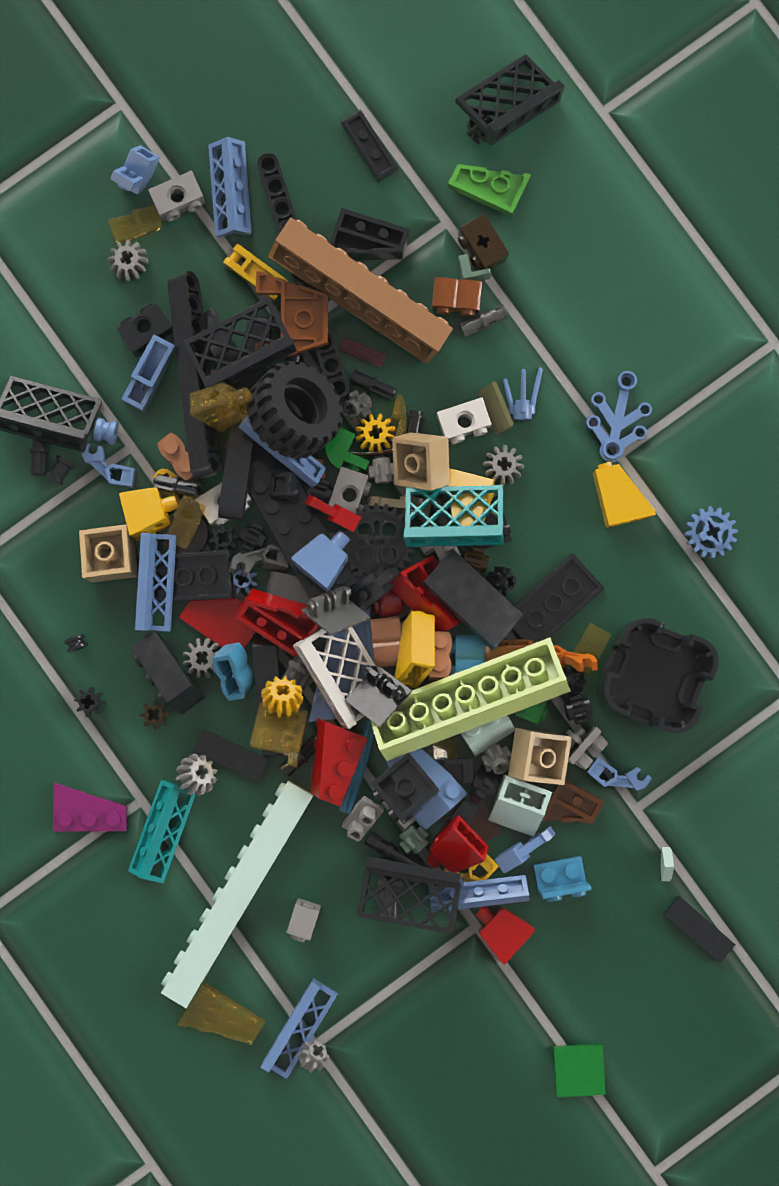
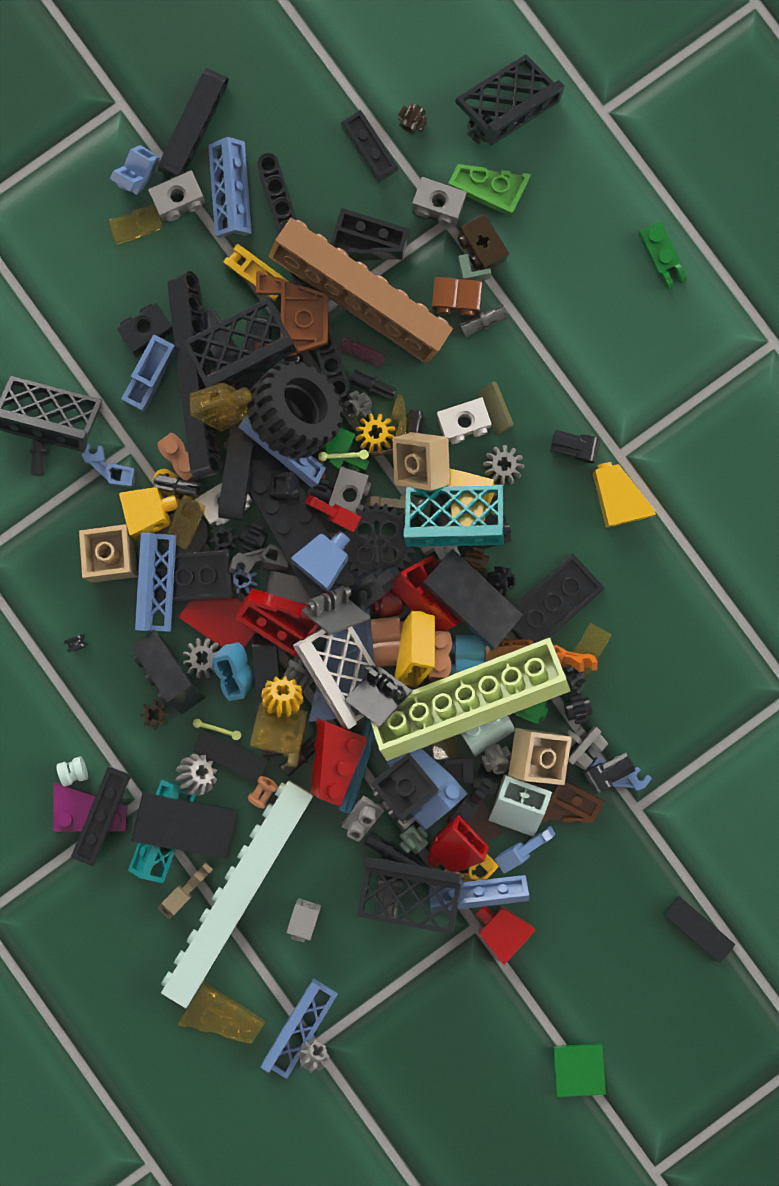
black bush [45,455,76,486] -> none
black gear [74,687,106,717] -> none
medium blue wheel [94,418,119,445] -> none
light grey gear [107,240,149,282] -> none
light grey gear [368,457,394,484] -> none
medium blue plant [503,367,543,421] -> none
dark azure bracket [533,856,591,902] -> none
medium blue plant [585,371,652,463] -> none
black piece [597,618,719,733] -> none
light aqua tile [661,847,674,881] -> none
medium blue gear [684,506,738,559] -> none
none -> light aqua wheel [57,756,88,787]
none -> black tile [71,766,132,866]
none -> black tile [131,792,238,858]
none -> black beam [158,68,229,178]
none -> dark tan piece [158,863,213,920]
none -> yellowish green hinge [193,718,241,740]
none -> nougat bush [248,776,278,809]
none -> yellowish green hinge [318,450,369,461]
none -> dark brown gear [398,103,427,134]
none -> light grey brick [412,177,467,226]
none -> black piece [550,430,601,464]
none -> black piece [583,752,636,794]
none -> green hinge [639,221,687,290]

